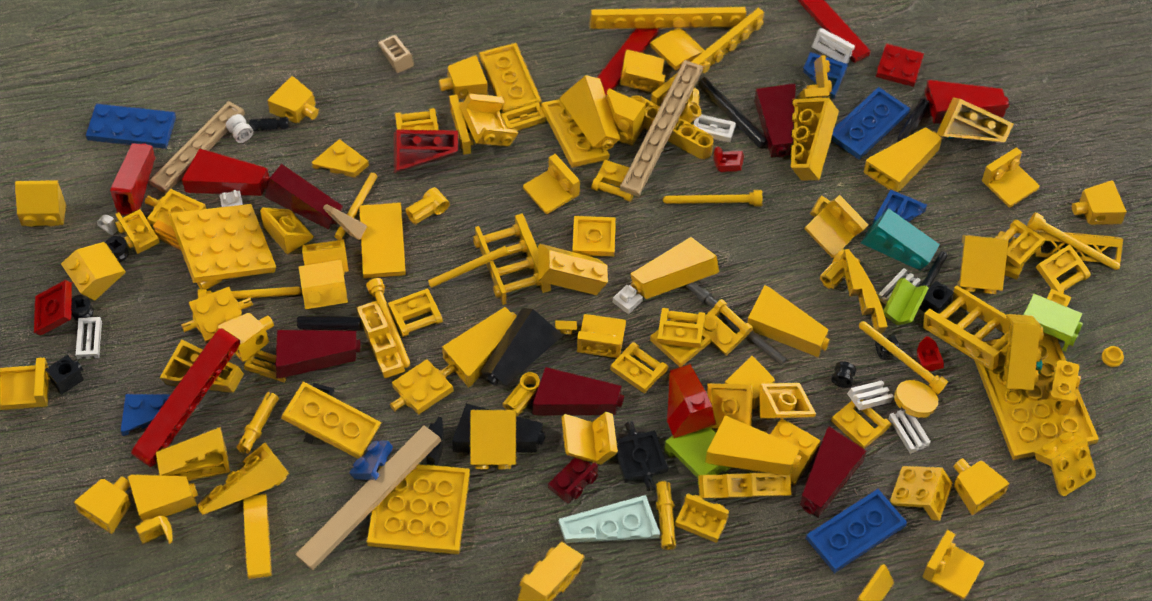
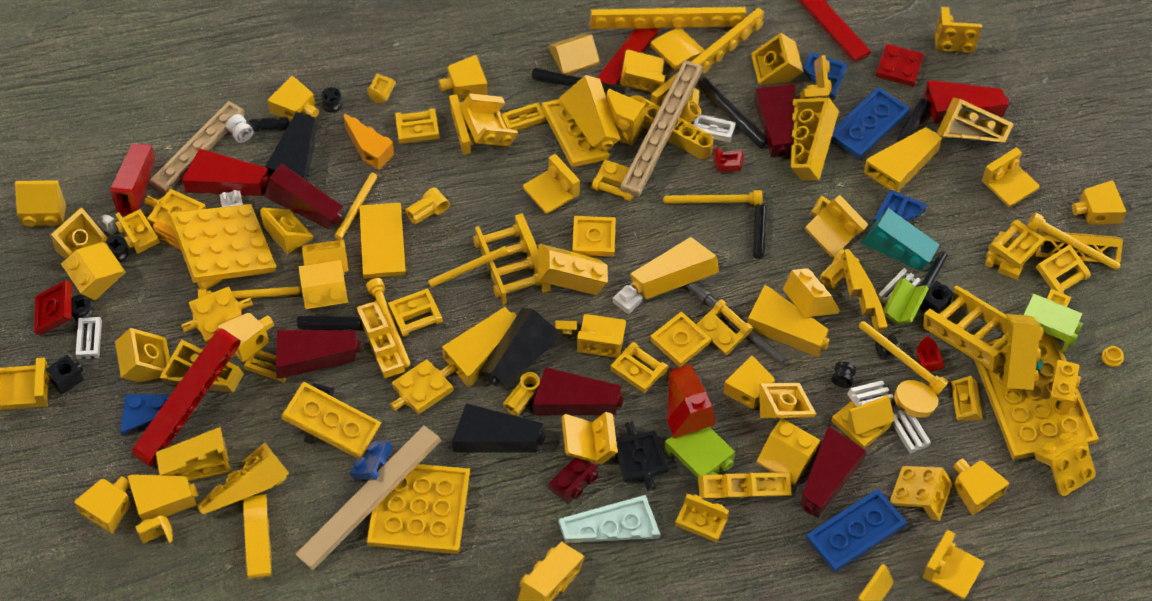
blue plate [86,104,176,149] -> none
yellow pin [236,392,279,454] -> none
yellow wing [312,139,369,178] -> none
tan slope [323,205,367,240] -> none
tan slope [378,35,414,73] -> none
red wedge [394,129,458,174] -> none
black slope [426,416,444,466] -> none
yellow panel [470,410,516,469] -> none
yellow tile [479,43,542,113] -> none
yellow pin [656,481,676,550] -> none
yellow plate [657,308,705,348] -> none
yellow slope [705,416,802,476] -> none
yellow plate [707,383,753,428] -> none
white tile [812,28,855,64] -> none
yellow panel [957,235,1008,294] -> none
none -> yellow slope [50,207,108,259]
none -> yellow slope [115,328,170,382]
none -> black slope [265,112,317,181]
none -> black wheel [321,87,342,113]
none -> light orange slope [343,114,394,170]
none -> yellow plate [367,74,396,104]
none -> black axle [531,68,625,95]
none -> yellow slope [548,34,600,74]
none -> yellow slope [751,33,803,85]
none -> black axle [753,204,767,259]
none -> yellow slope [783,268,840,317]
none -> yellow slope [848,395,894,435]
none -> yellow bracket [935,7,982,53]
none -> yellow slope [951,376,983,421]

